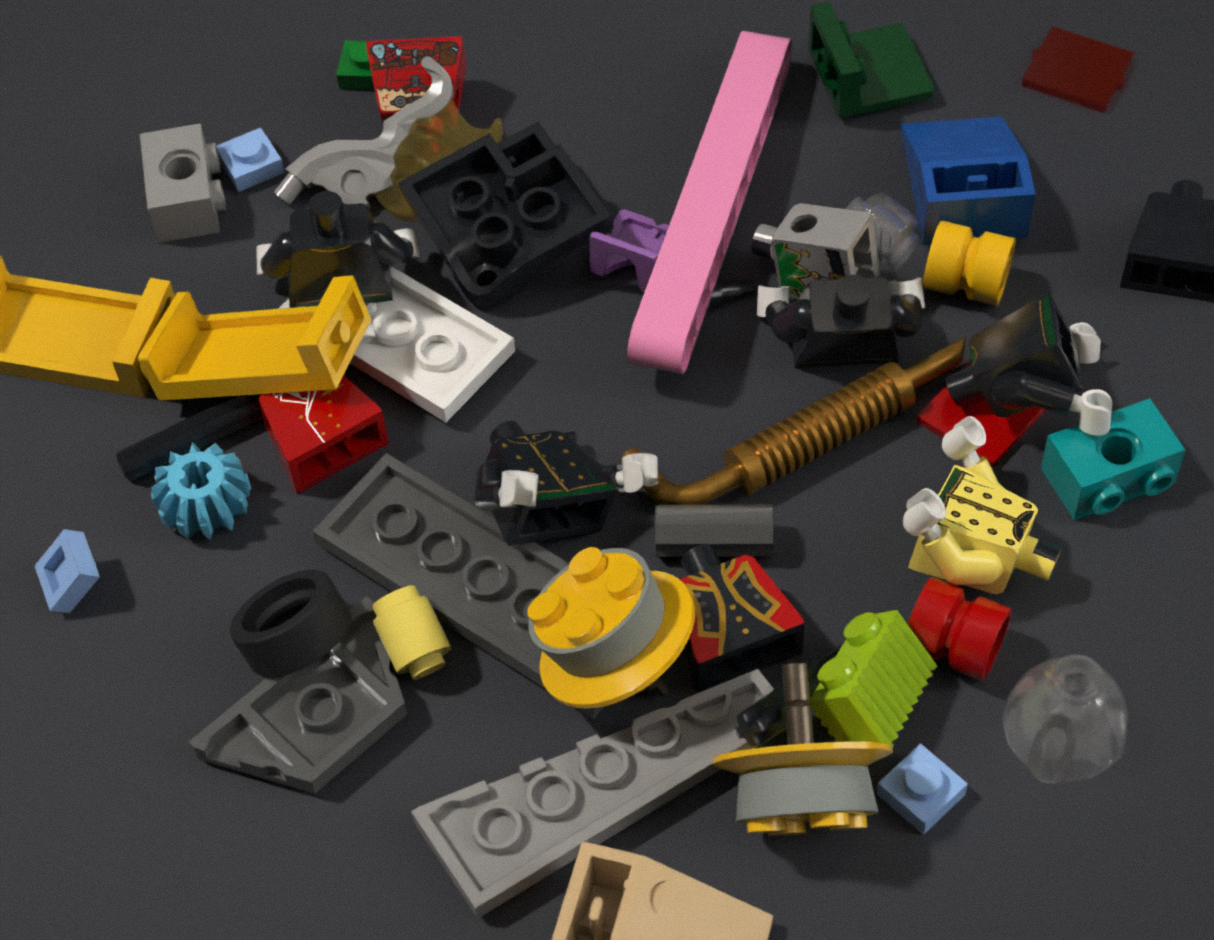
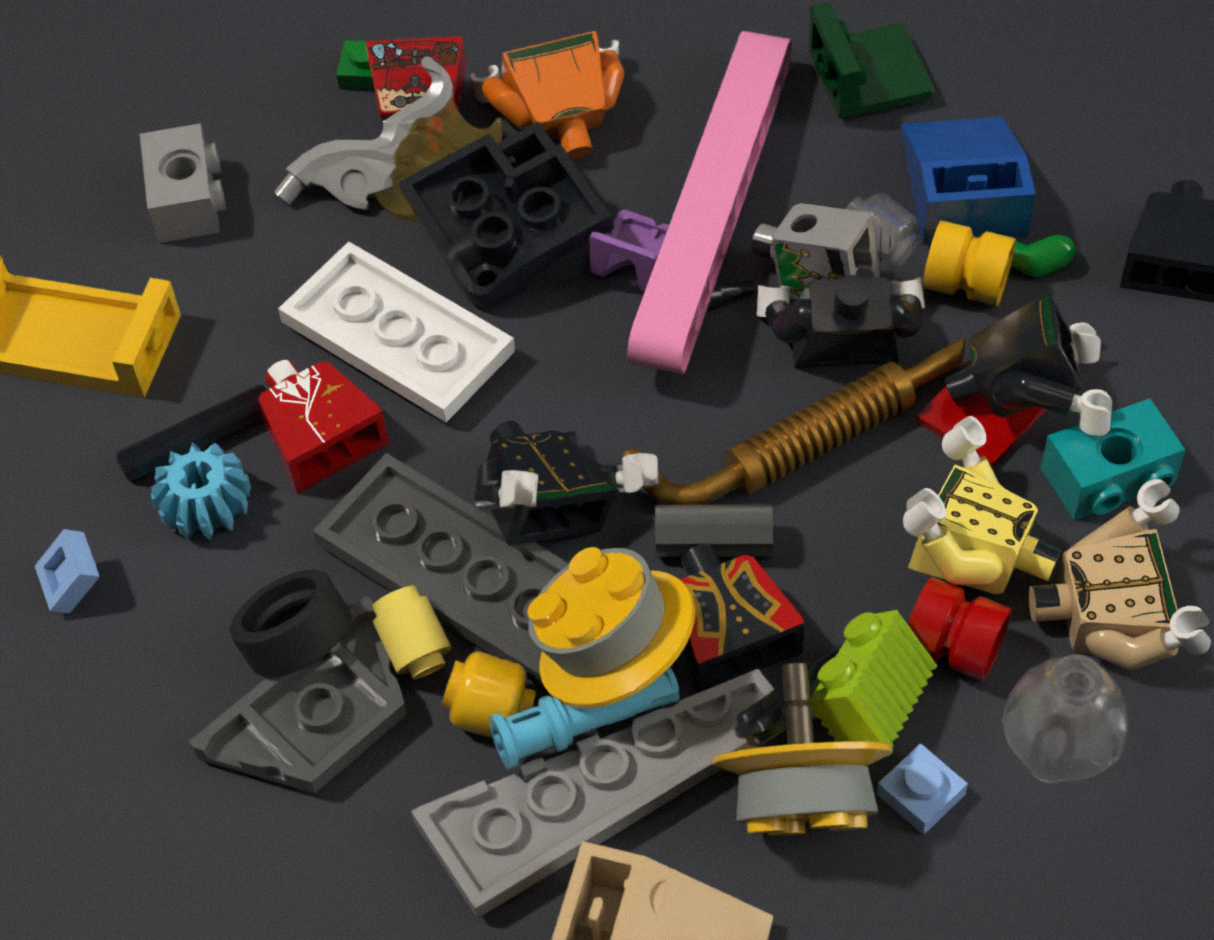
yellow panel [138,275,372,401] -> none
light blue plate [217,127,284,192] -> none
black torso [256,191,422,308] -> none
clear red piece [1021,26,1135,113] -> none
none -> yellow head [441,651,536,739]
none -> orange torso [469,31,625,160]
none -> medium azure pin [489,667,679,770]
none -> green arm [1004,234,1076,278]
none -> tan torso [1029,479,1211,670]

